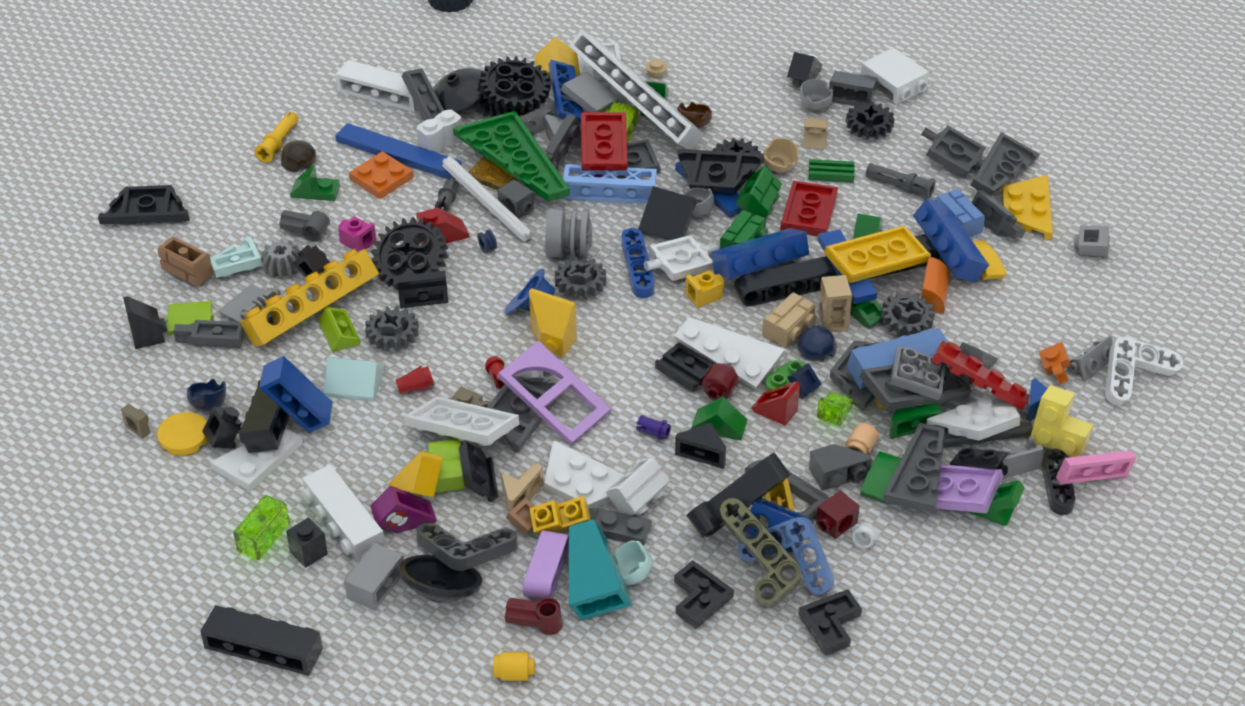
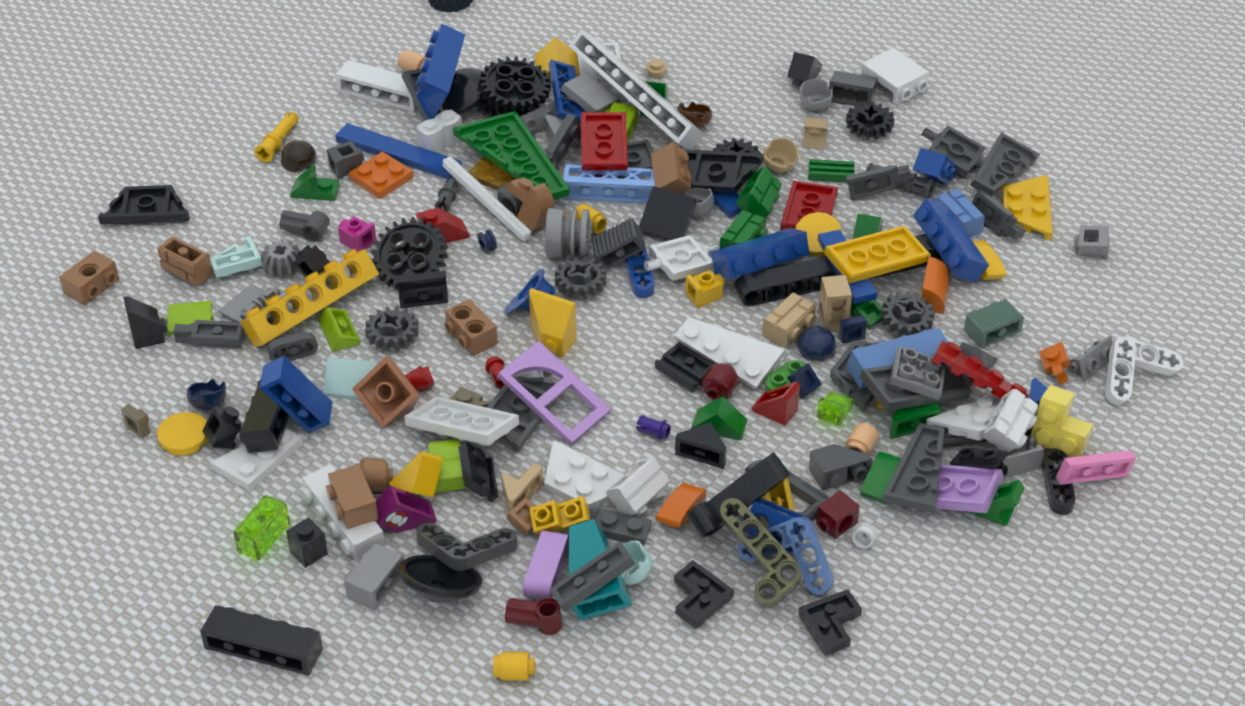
none -> medium nougat brick [59,250,119,305]
none -> dark grey plate [267,332,318,361]
none -> medium nougat brick [325,464,378,529]
none -> dark grey brick [327,141,364,179]
none -> nougat slope [352,356,420,428]
none -> medium nougat head [355,457,393,493]
none -> light nougat brick [397,50,427,71]
none -> blue slope [415,23,466,119]
none -> medium nougat brick [444,299,498,356]
none -> medium nougat brick [506,177,554,231]
none -> dark grey plate [550,541,635,612]
none -> yellow brick [575,203,607,234]
none -> dark grey brick [591,218,646,269]
none -> medium nougat brick [651,142,691,194]
none -> orange slope [656,483,707,528]
none -> yellow tile [796,212,842,257]
none -> dark blue tile [839,315,867,343]
none -> dark grey hinge [846,165,912,200]
none -> blue brick [913,148,957,186]
none -> sand green brick [964,299,1024,348]
none -> white brick [983,389,1038,453]

